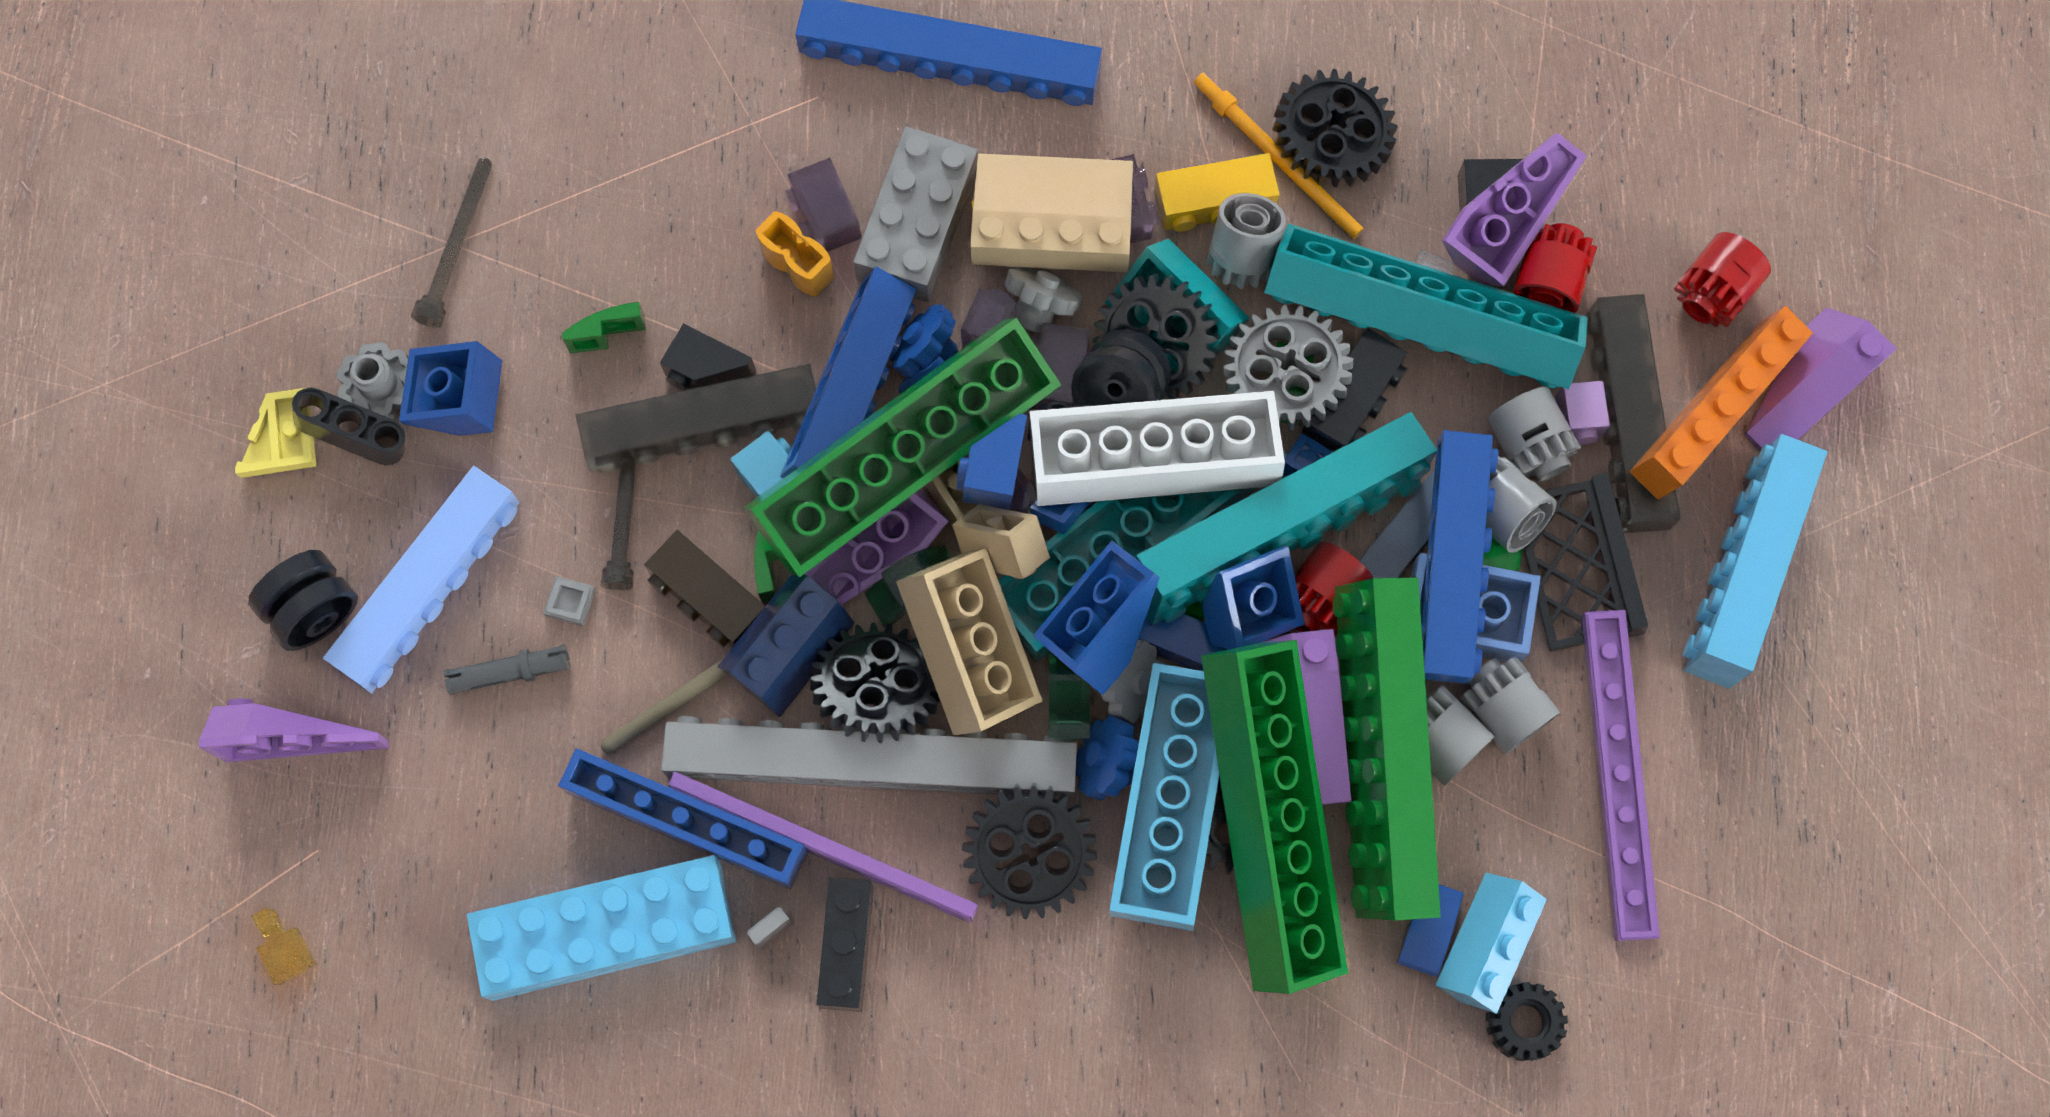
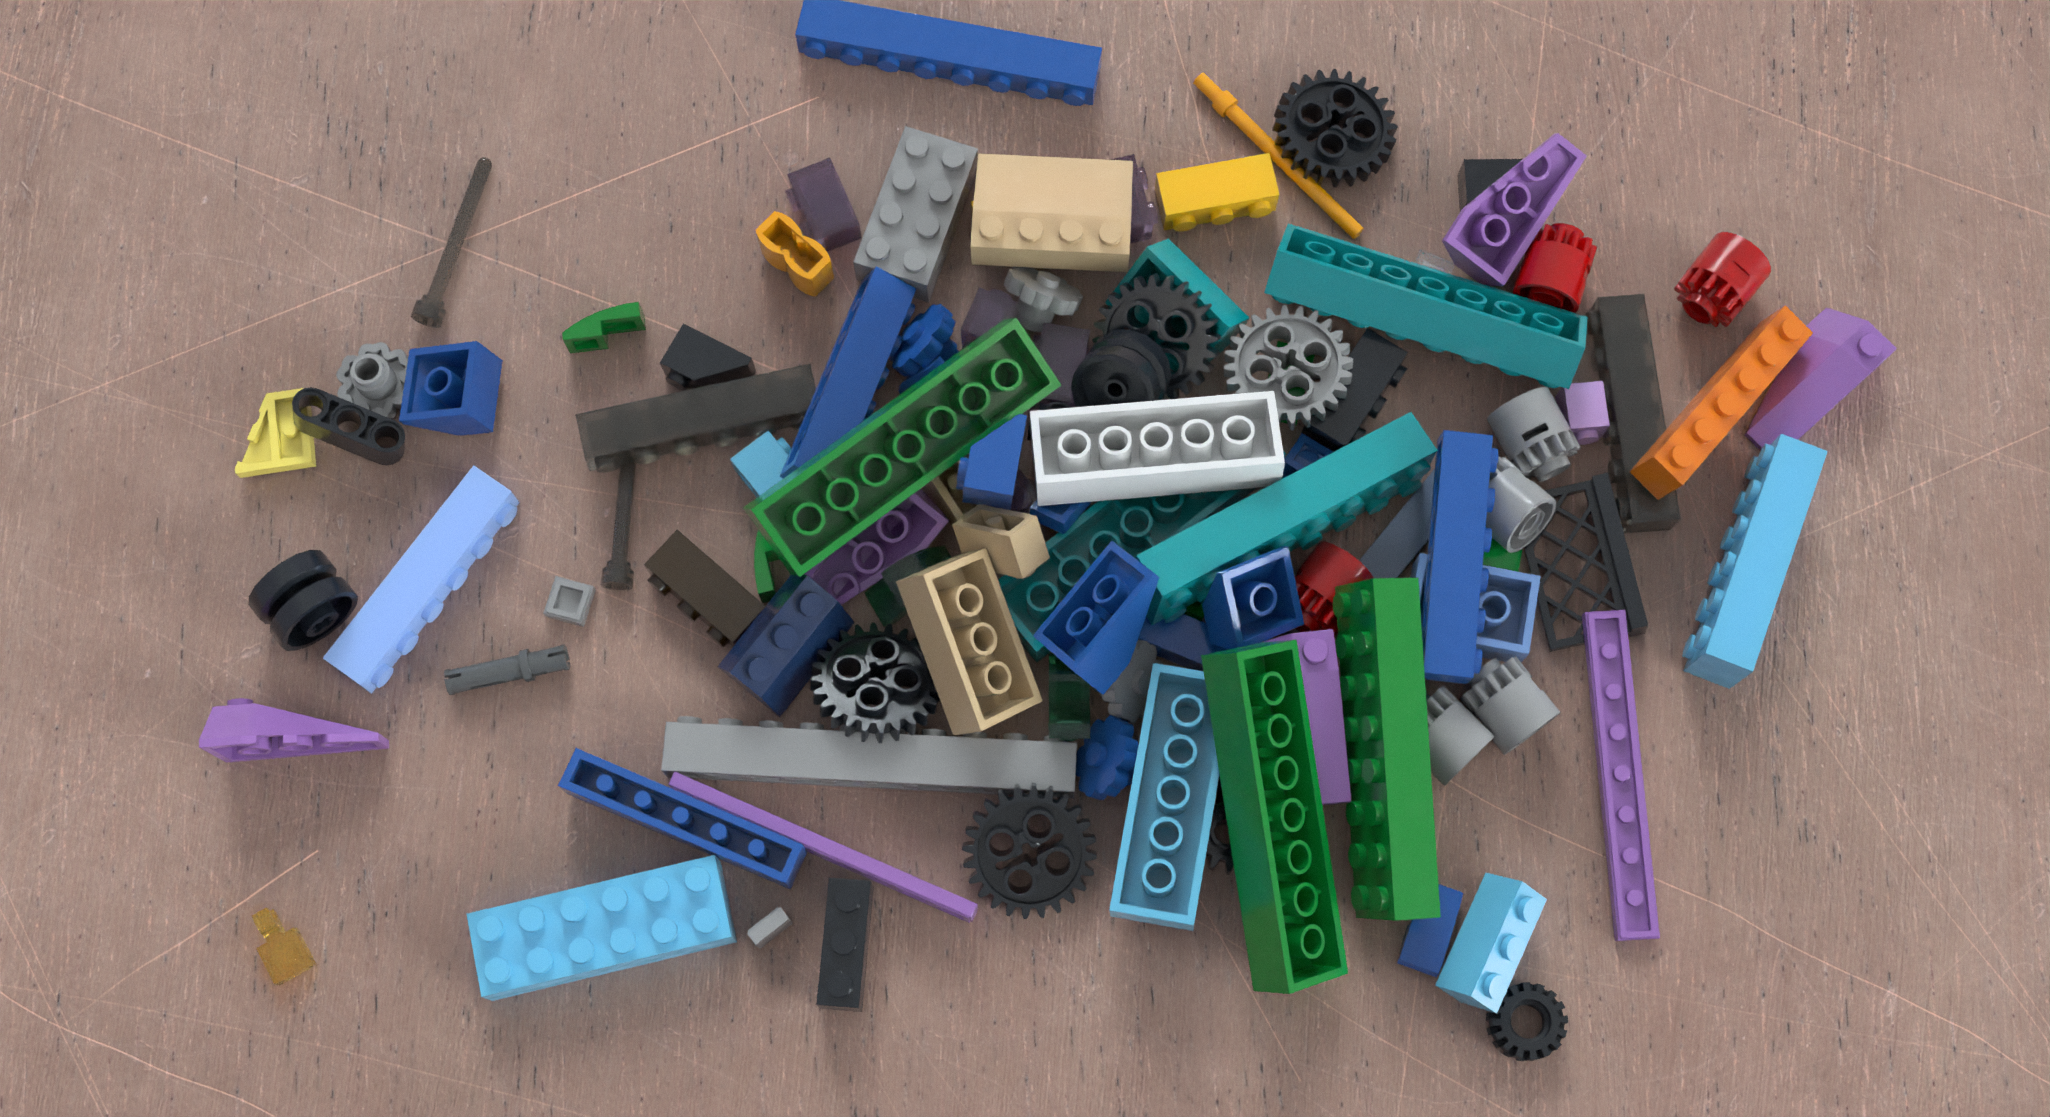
dark tan piece [601,658,727,753] -> none
light grey gear [1206,193,1286,289] -> none

